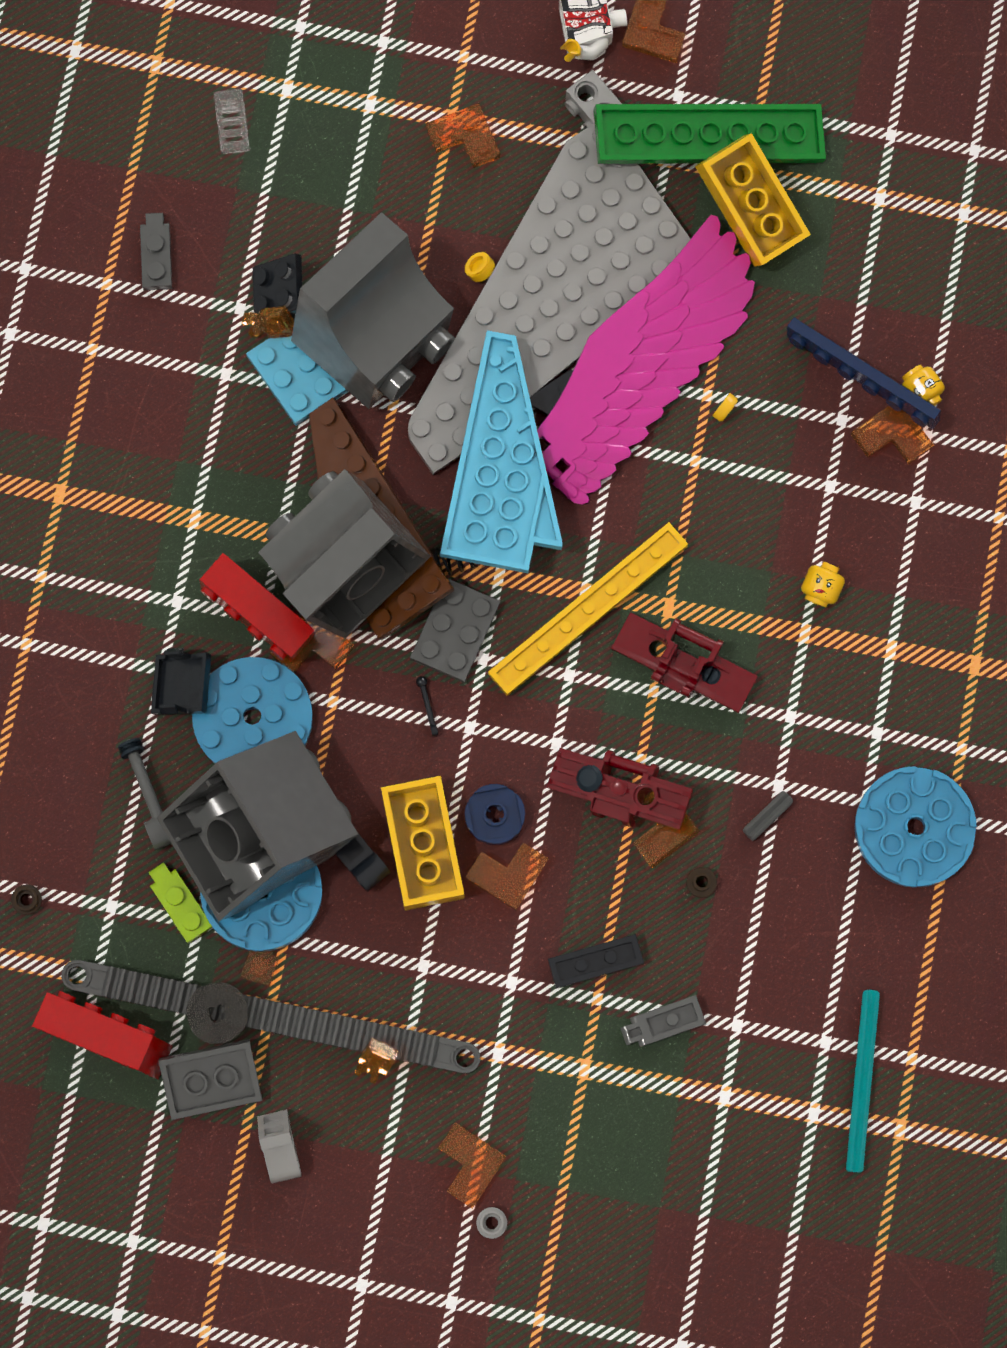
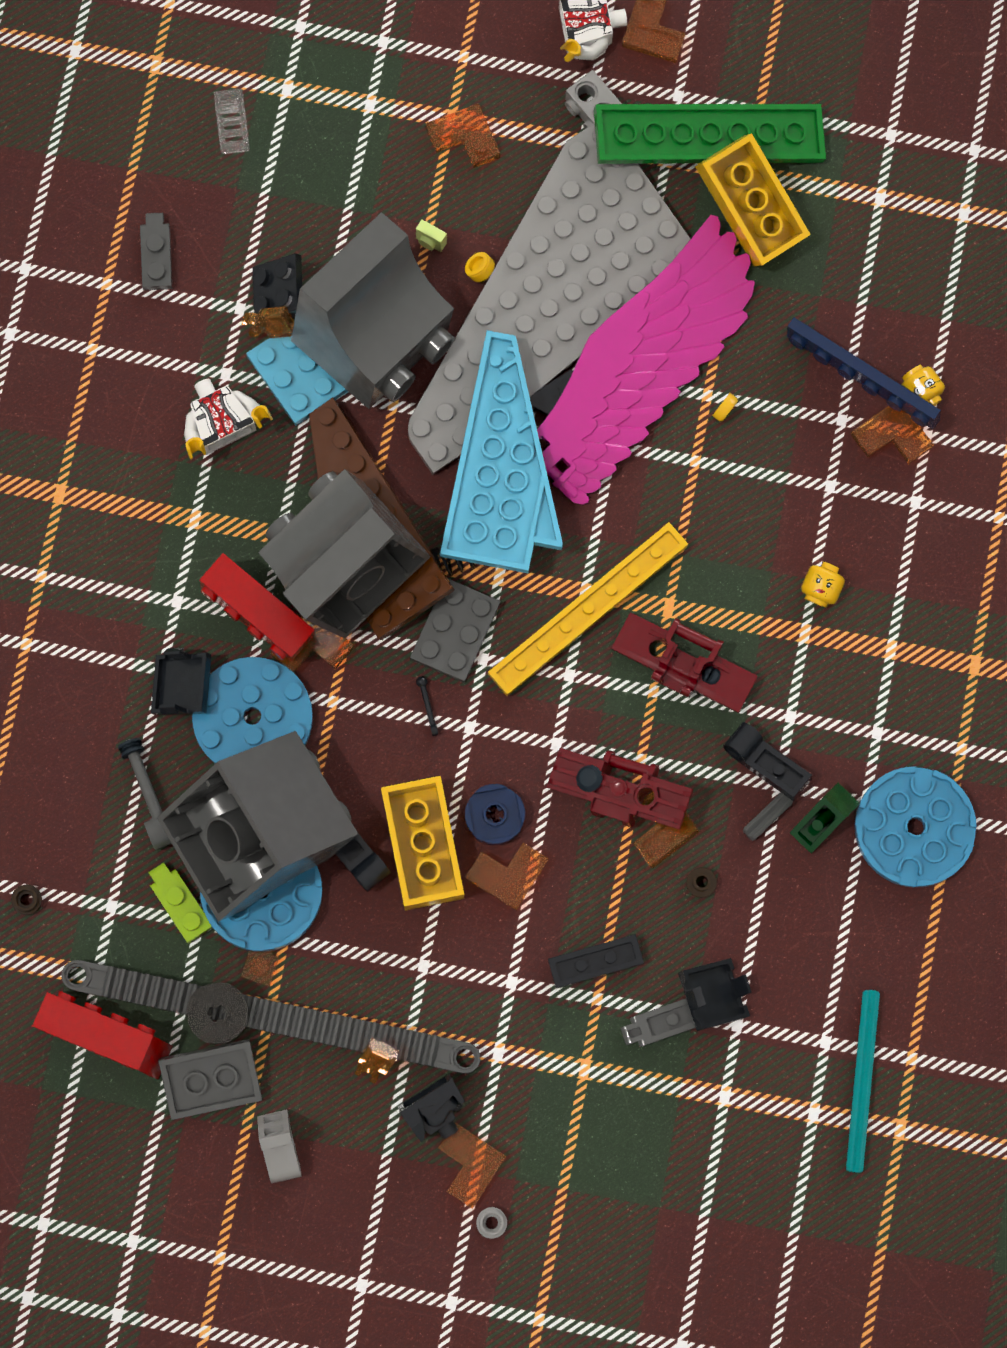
none -> torso [184,379,273,459]
none -> black brick [398,1073,465,1142]
none -> yellowish green plate [416,219,447,252]
none -> black piece [678,958,752,1031]
none -> black plate [723,722,812,801]
none -> dark green slope [790,783,860,853]

